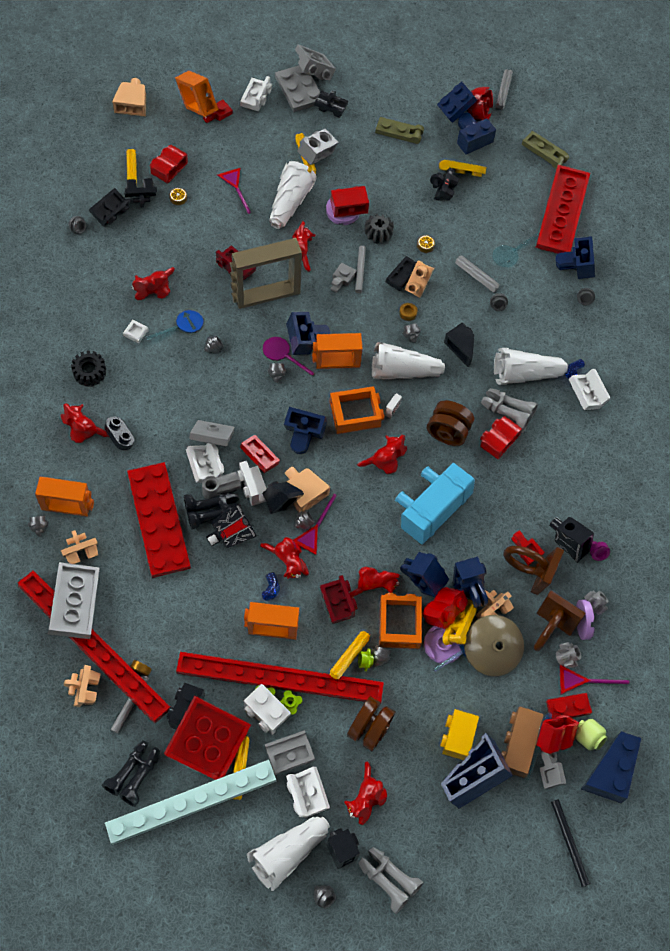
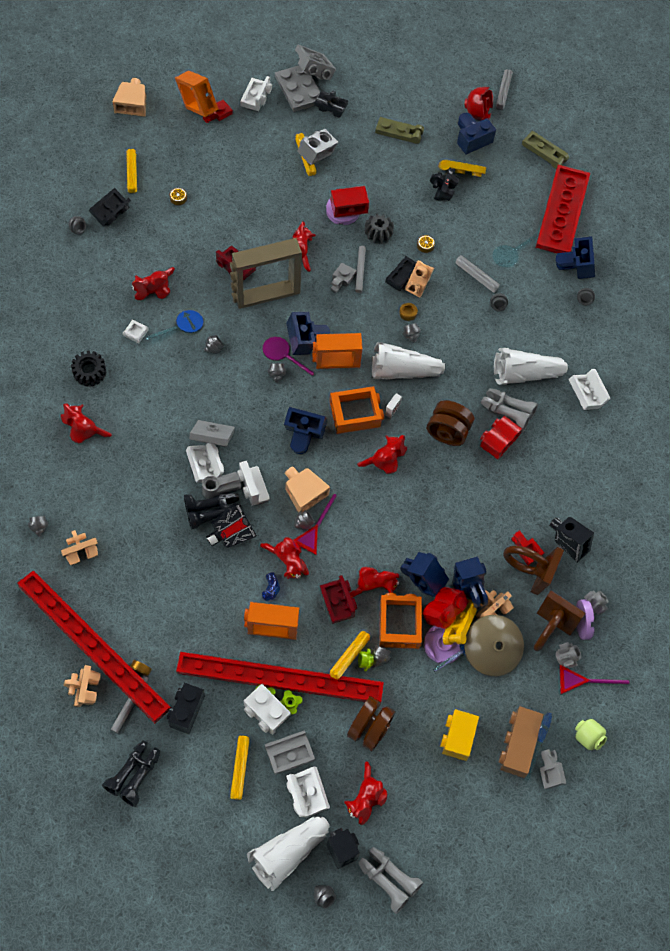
orange window [35,477,94,517] -> none
light grey plate [48,562,99,639] -> none
black plate [104,417,134,450] -> none
light aqua plate [105,760,277,845] -> none
black hips [124,178,157,208] -> none
red plate [127,462,191,578] -> none
red brick [150,145,188,183] -> none
red plate [164,696,251,780] -> none
magenta piece [217,167,251,214] -> none
plate [240,435,280,473] -> none
black slope [262,481,304,514] -> none
white cone [269,161,317,229] -> none
medium azure piece [395,463,475,545] -> none
dark blue plate [437,81,477,123] -> none
dark blue wedge [441,733,513,809] -> none
black slope [444,322,474,367] -> none
red brick [536,715,579,754] -> none
red plate [546,693,592,719] -> none
black bar [551,799,590,887] -> none
clear blue arm [565,359,585,379] -> none
dark blue wedge [581,731,641,803] -> none
magenta tile [590,541,610,561] -> none

